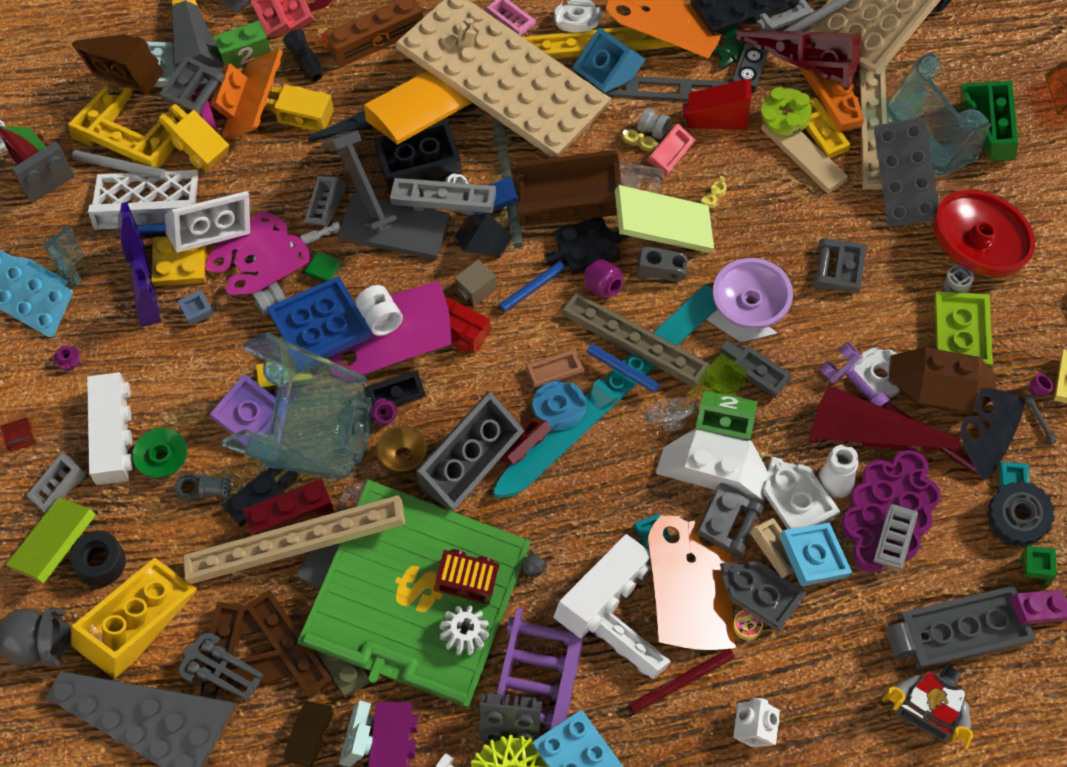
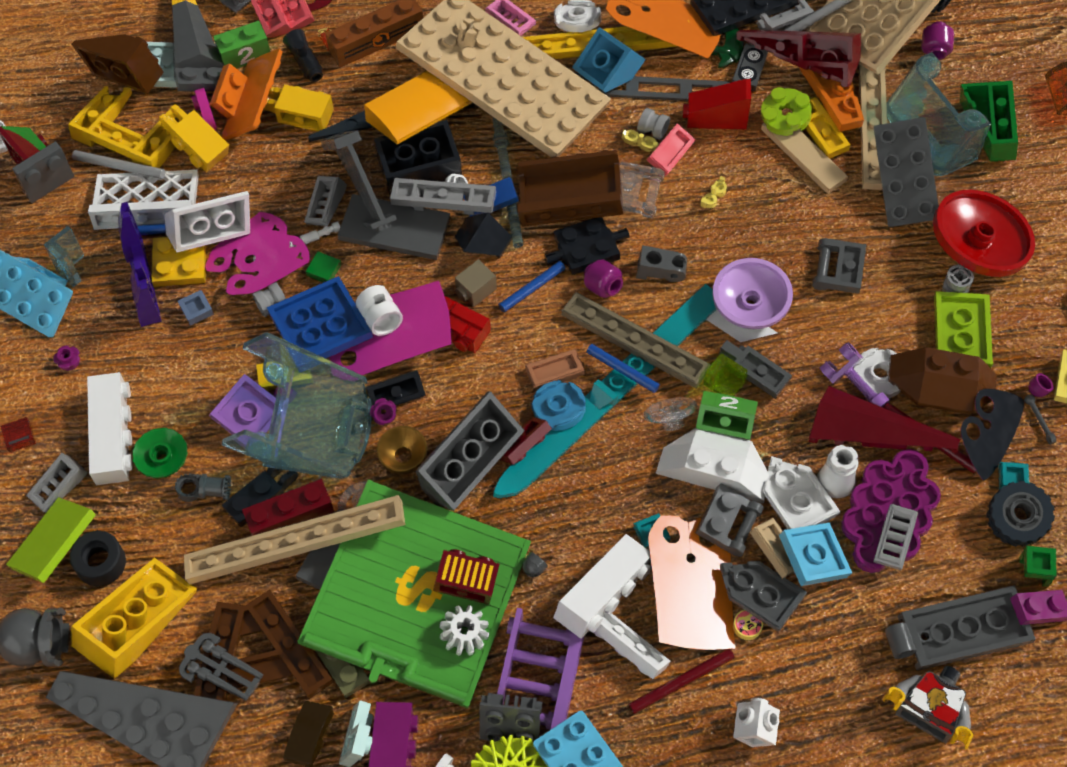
dark grey plate [160,55,225,115] -> none
yellowish green tile [615,185,714,253] -> none
none -> magenta head [921,21,954,60]

